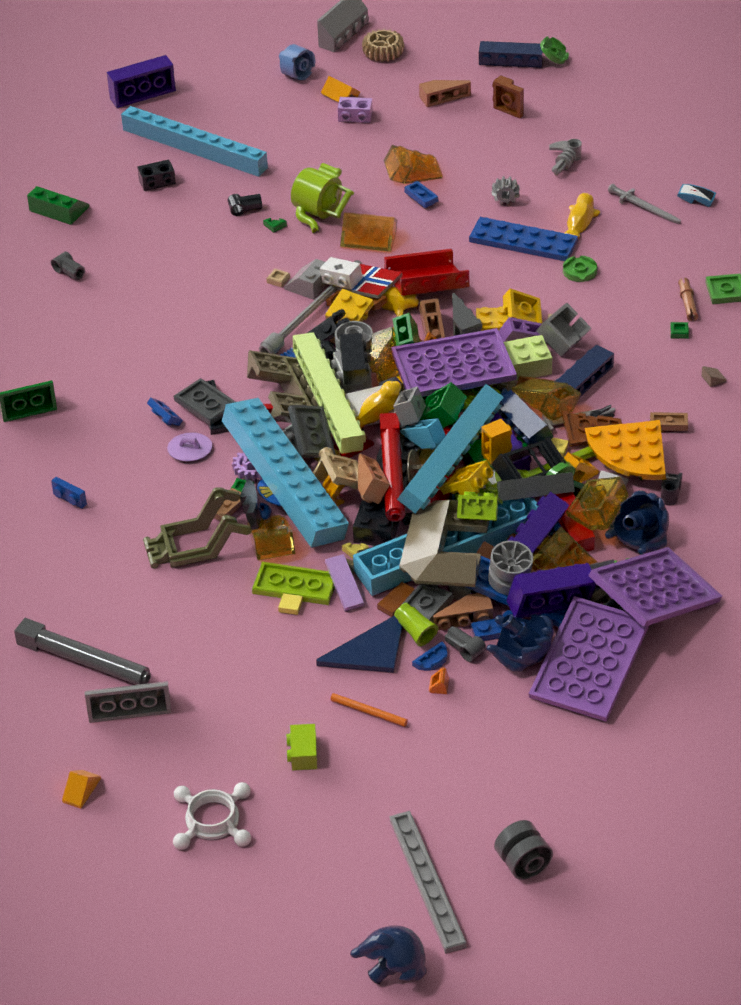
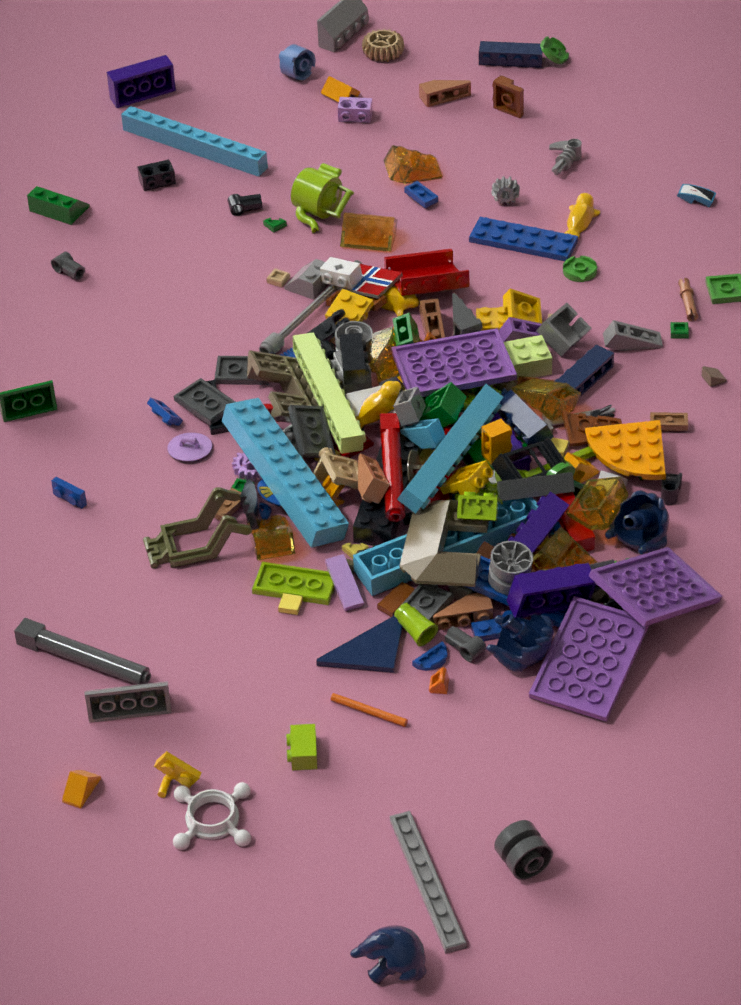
light grey sword [608,184,681,224] -> none
none -> yellow plate [154,751,202,798]
none -> dark grey tile [214,356,269,385]
none -> light grey slope [603,320,663,351]

